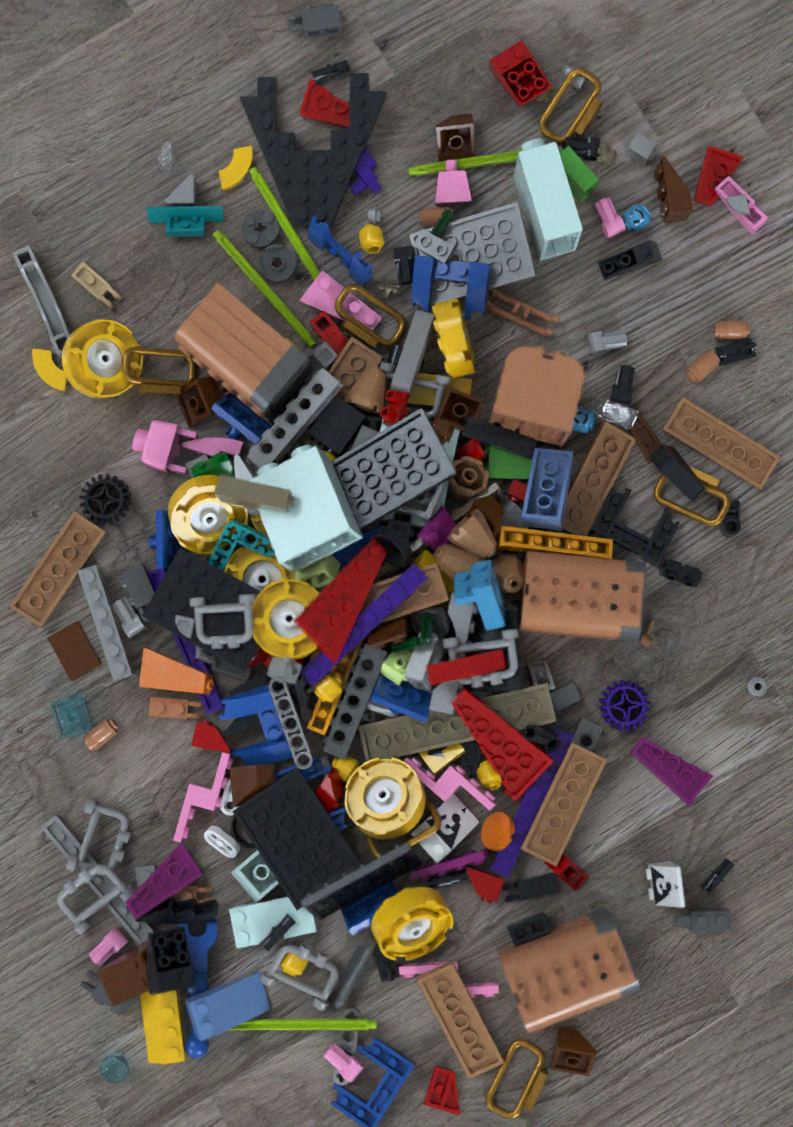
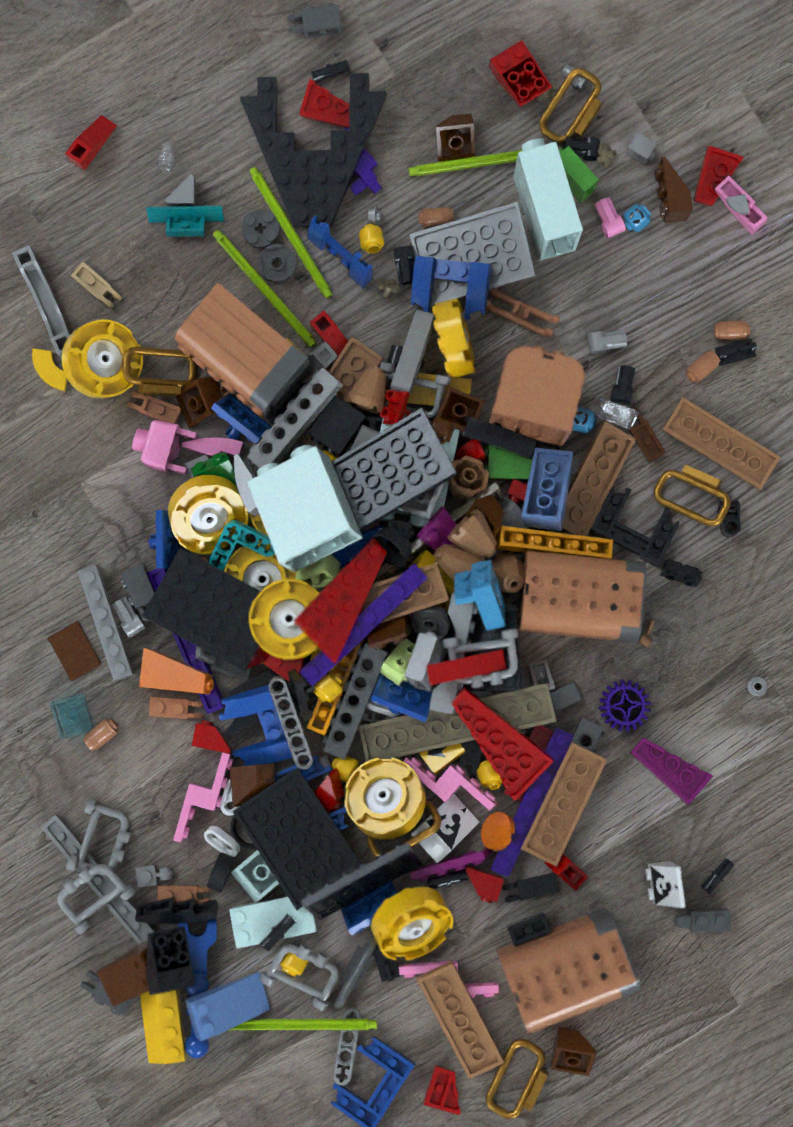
medium nougat plate [9,511,107,628] -> none
black gear [79,474,132,526] -> none
bright pink piece [89,927,129,967] -> none
clear light blue hair [99,1053,130,1084] -> none
magenta wing [125,842,202,920] -> none
light grey tile [175,615,195,638] -> none
light grey bar [189,594,255,649] -> none
dark tan slope [215,475,294,513] -> none
yellow tile [219,146,253,191] -> none
light grey brick [266,656,302,684] -> none
bright pink wing [299,270,382,330] -> none
bright pink piece [324,1042,364,1083] -> none
pearl gold bar [335,284,406,349] -> none
dark green axle [391,637,421,653] -> none
light grey hinge [413,229,455,263] -> none
dark green axle [420,614,433,645] -> none
dark green axle [432,209,454,237] -> none
bright pink torso [435,160,471,205] -> none
black piece [523,724,560,751] -> none
black slope [598,240,662,280] -> none
black slope [649,444,706,501] -> none
none -> red slope [65,115,117,171]
none -> nougat hinge [127,391,182,424]
none -> black tyre [207,852,235,892]

